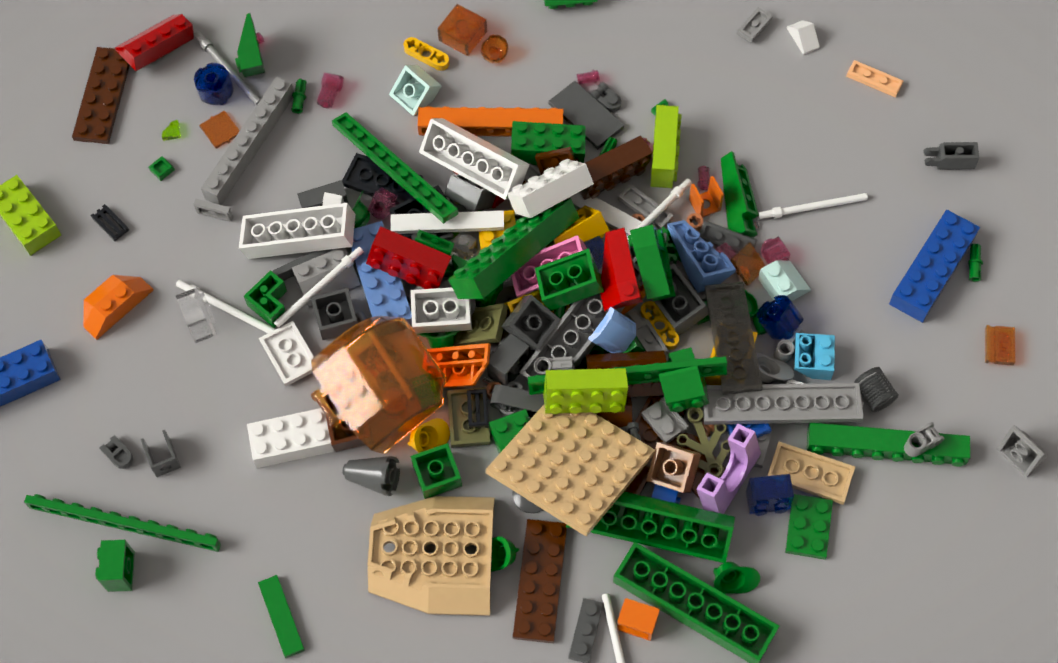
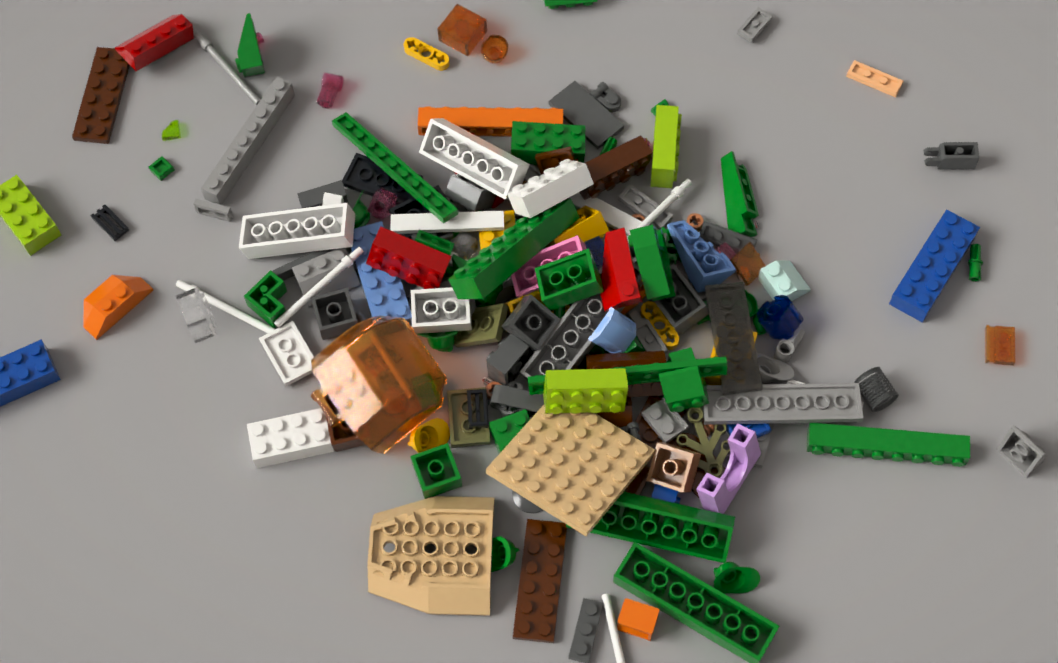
green plate [24,494,221,552] -> none
green brick [95,540,135,592] -> none
dark grey plate [99,435,133,469] -> none
dark grey piece [140,430,181,477] -> none
clear blue brick [194,63,234,105] -> none
clear orange piece [199,110,239,149] -> none
green tile [258,575,305,658] -> none
green axle [291,78,307,114] -> none
dark grey cone [342,456,400,496] -> none
light aqua slope [389,65,442,116] -> none
orange wedge [423,343,491,388] -> none
light grey piece [534,356,575,375] -> none
clear pink pin [576,69,600,85] -> none
orange piece [689,176,724,218] -> none
clear pink pin [697,166,710,191] -> none
clear blue brick [746,474,794,516] -> none
white bar [758,193,868,219] -> none
clear pink brick [761,236,790,264] -> none
tan plate [766,442,855,505] -> none
green plate [785,494,833,560] -> none
white slope [787,20,820,55] -> none
medium azure slope [794,333,835,380] -> none
light grey piece [904,422,945,457] -> none

